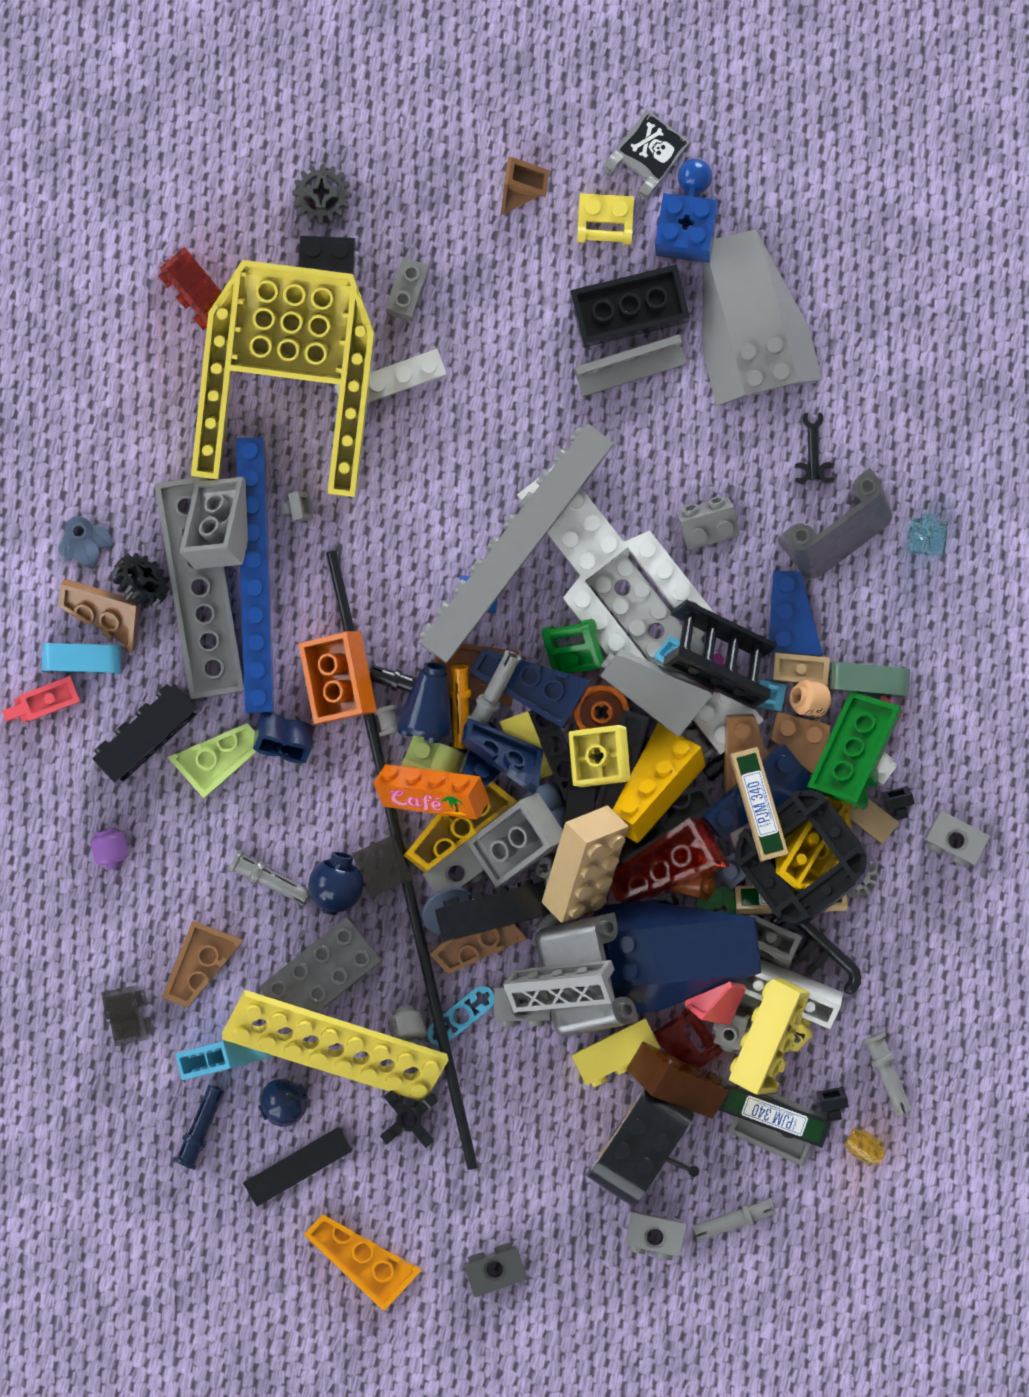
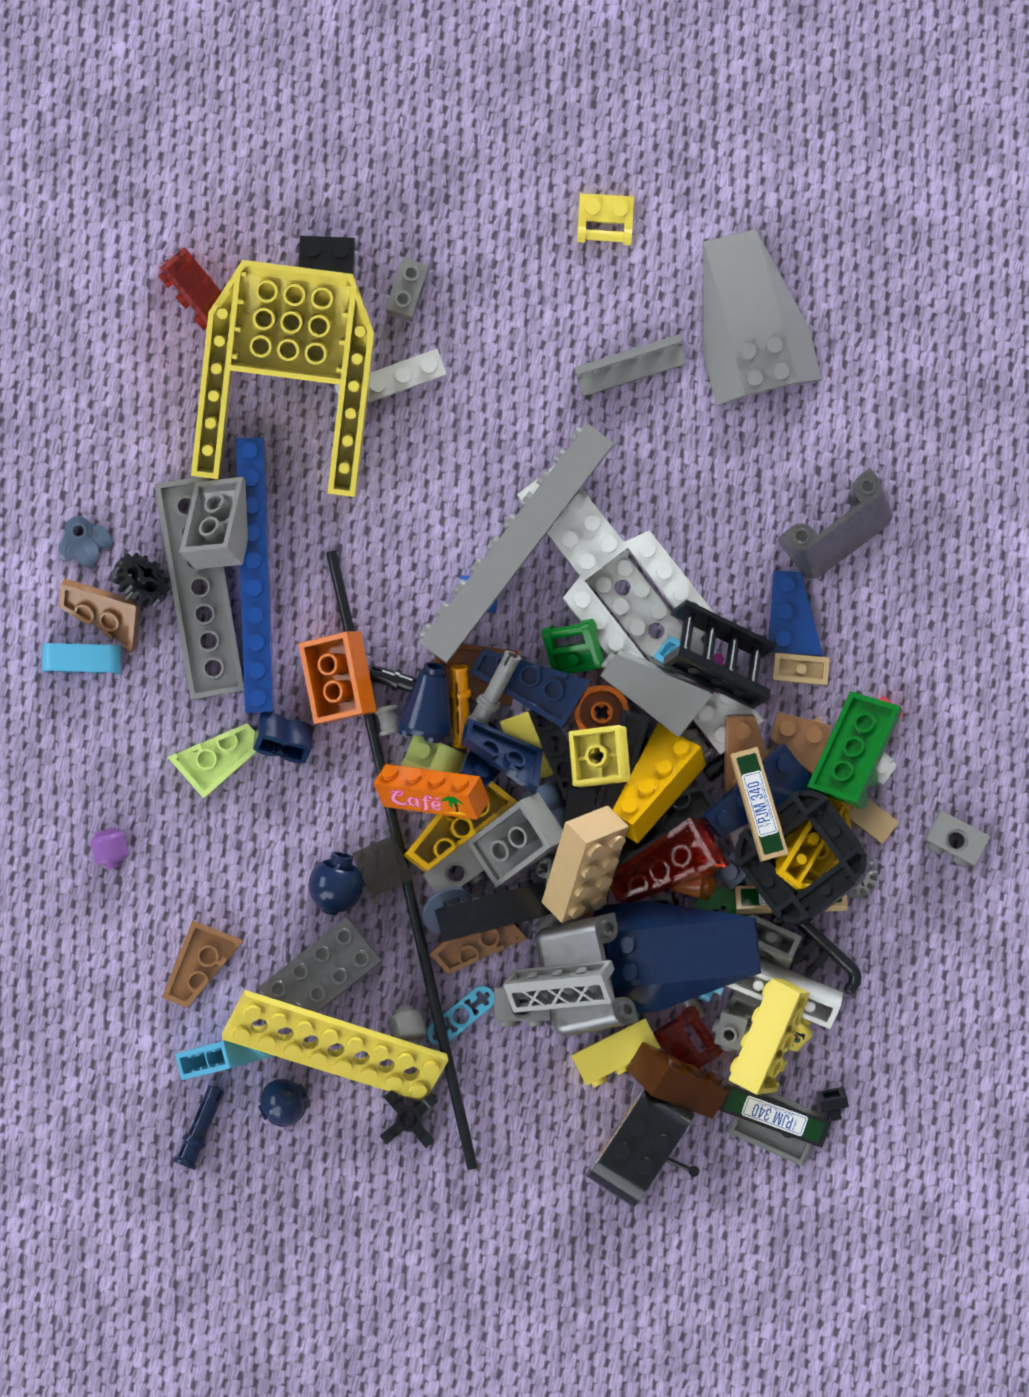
coral hinge [2,676,81,723] -> none
black brick [92,684,201,785] -> none
clear smoke brick [101,985,153,1046] -> none
light grey pin [228,849,309,906] -> none
black tile [243,1127,353,1207] -> none
light grey tile [279,491,313,521] -> none
dark grey gear [292,164,352,225] -> none
light orange wing [303,1214,422,1311] -> none
dark grey brick [464,1243,527,1297] -> none
medium nougat slope [501,157,550,215] -> none
black brick [570,264,690,348] -> none
flag [603,110,690,200] -> none
light grey brick [624,1210,687,1260] -> none
blue brick [655,159,718,263] -> none
light grey bracket [676,497,740,551] -> none
coral slope [684,982,746,1025] -> none
light grey pin [693,1197,777,1242] -> none
medium azure tile [758,679,787,712] -> none
light nougat head [790,680,832,718] -> none
black bar [794,413,834,484] -> none
sand green beam [829,662,910,697] -> none
clear yellow brick [843,1127,887,1167] -> none
light grey pin [862,1031,913,1116] -> none
black tile [881,786,915,820] -> none
clear light blue brick [906,514,948,555] -> none

